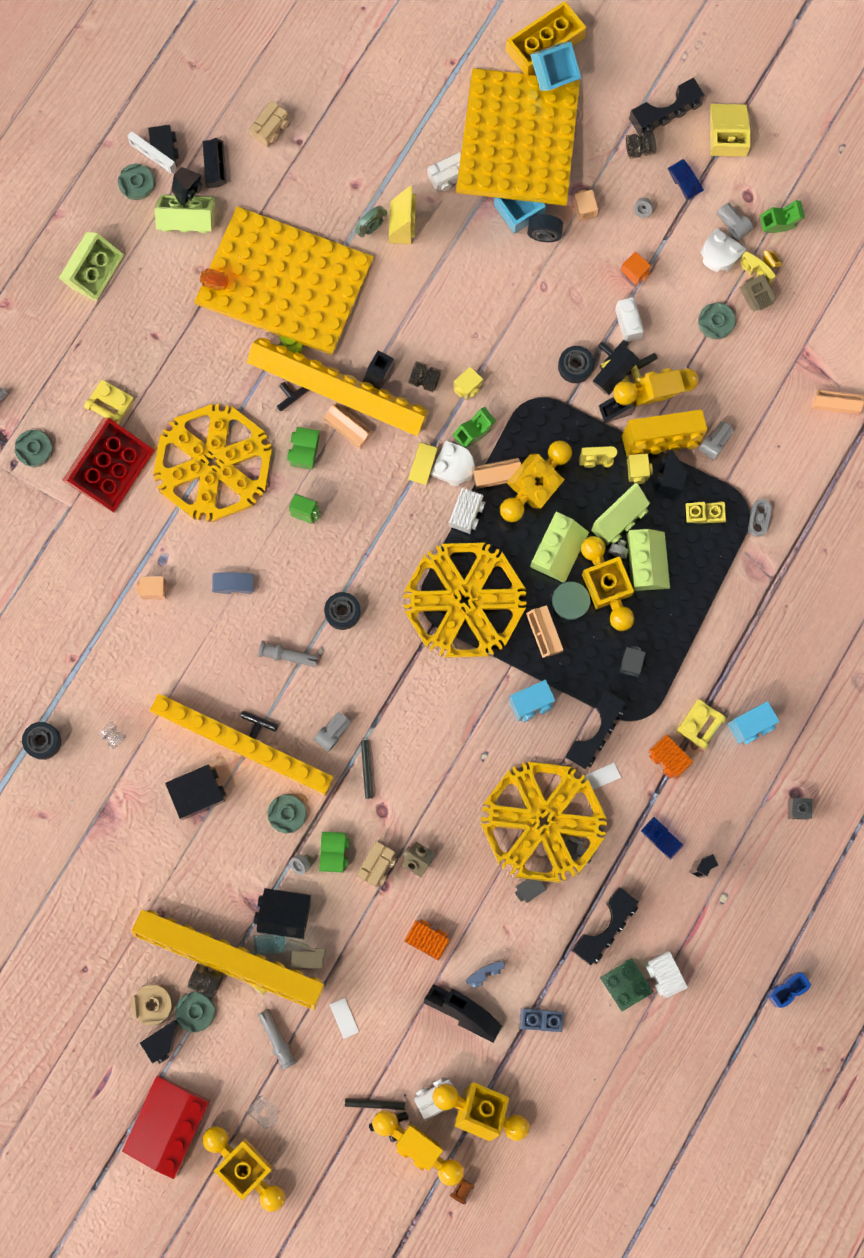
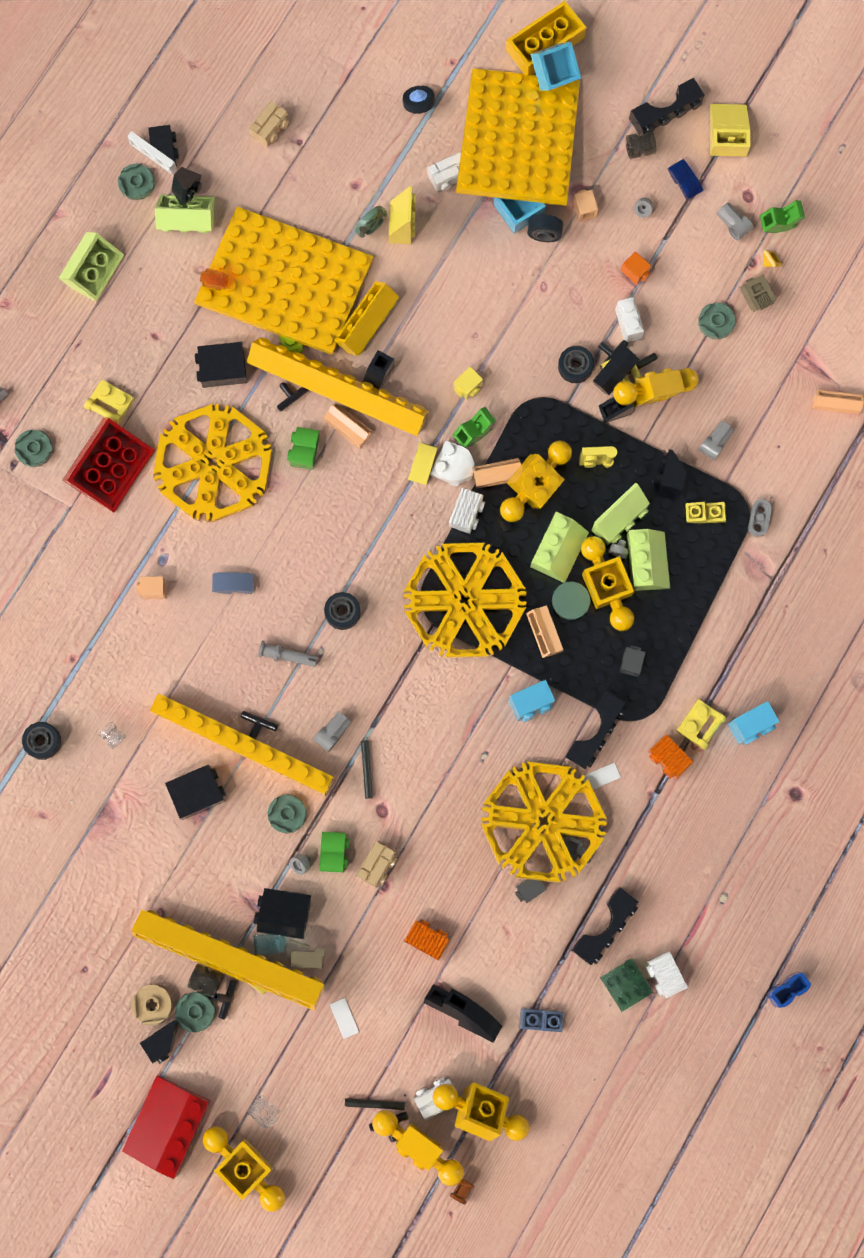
black piece [202,138,227,188] -> none
light grey pin [257,1009,297,1071] -> none
bright green brick [289,493,321,524] -> none
dark tan brick [402,842,436,878] -> none
clear smoke wheel [409,361,441,393] -> none
sand blue slope [466,961,504,988] -> none
yellow brick [622,409,707,456] -> none
light yellow brick [627,454,653,484] -> none
clear blue slope [641,817,683,860] -> none
black piece [689,854,719,878] -> none
white slope [700,228,746,272] -> none
light yellow slope [740,252,776,285] -> none
dark grey brick [788,798,812,820] -> none
none -> black brick [195,342,247,388]
none -> black piece [214,979,238,1020]
none -> yellow brick [334,281,399,356]
none -> black wheel [402,86,435,114]

